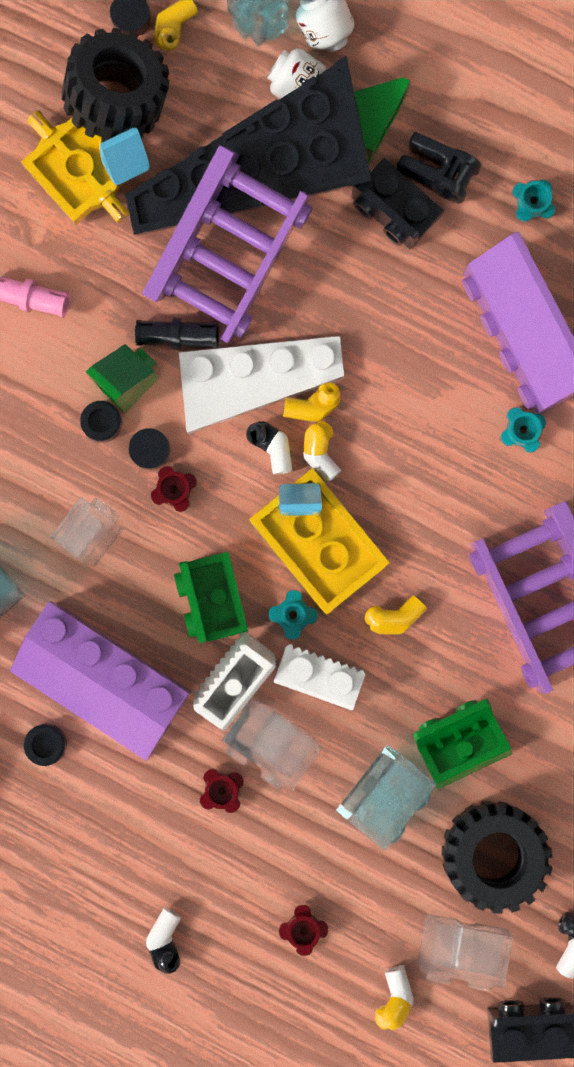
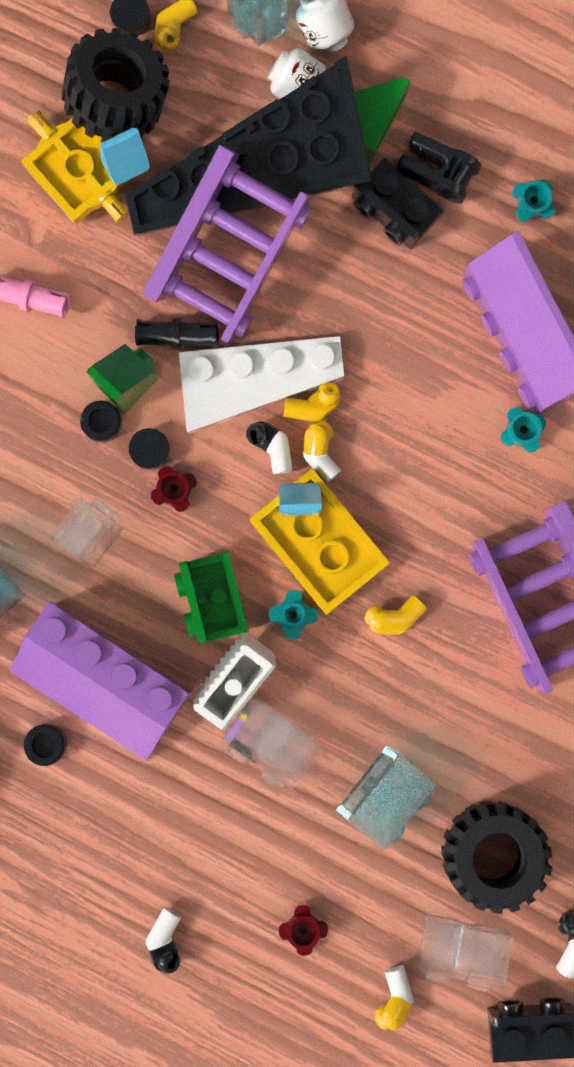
dark red plate [200,769,244,813] -> none
white brick [274,644,365,711] -> none
green bracket [413,699,512,789] -> none

